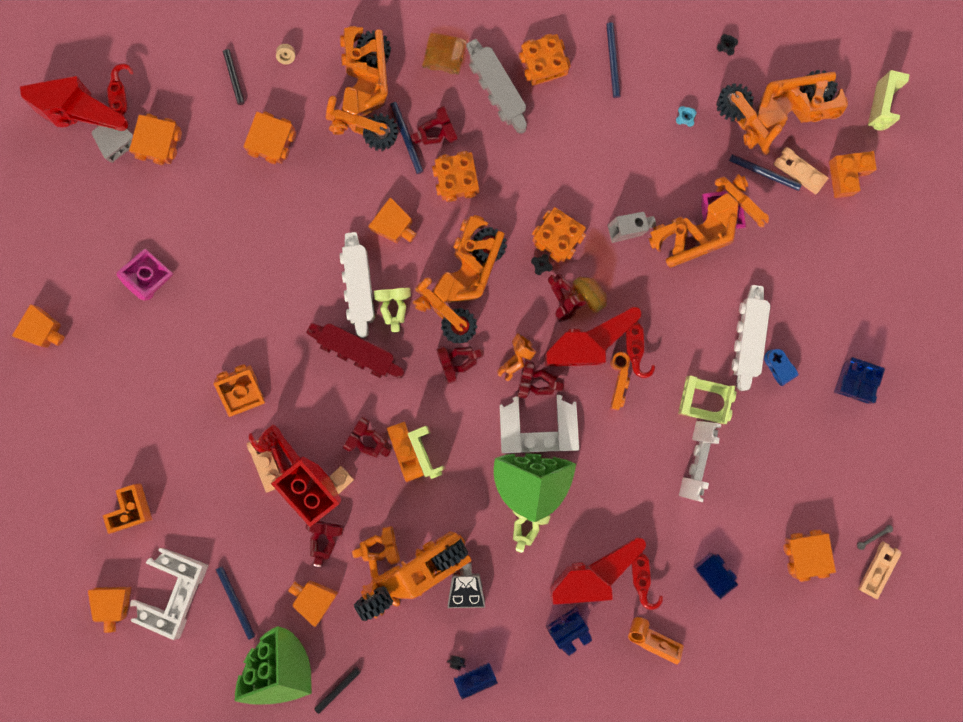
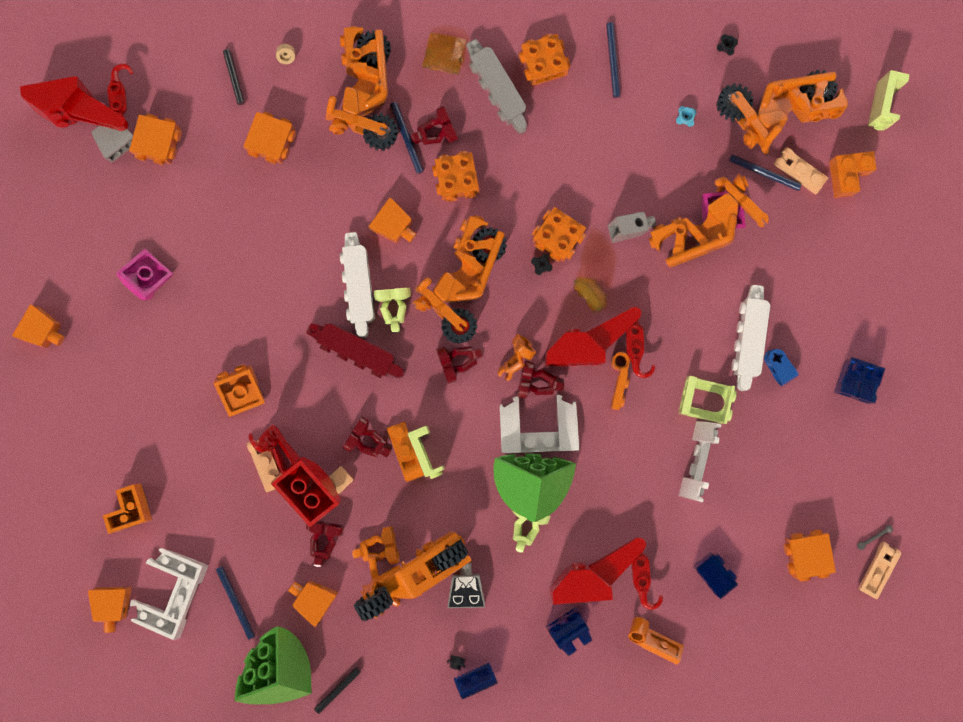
dark red piece [548,274,586,322] -> none

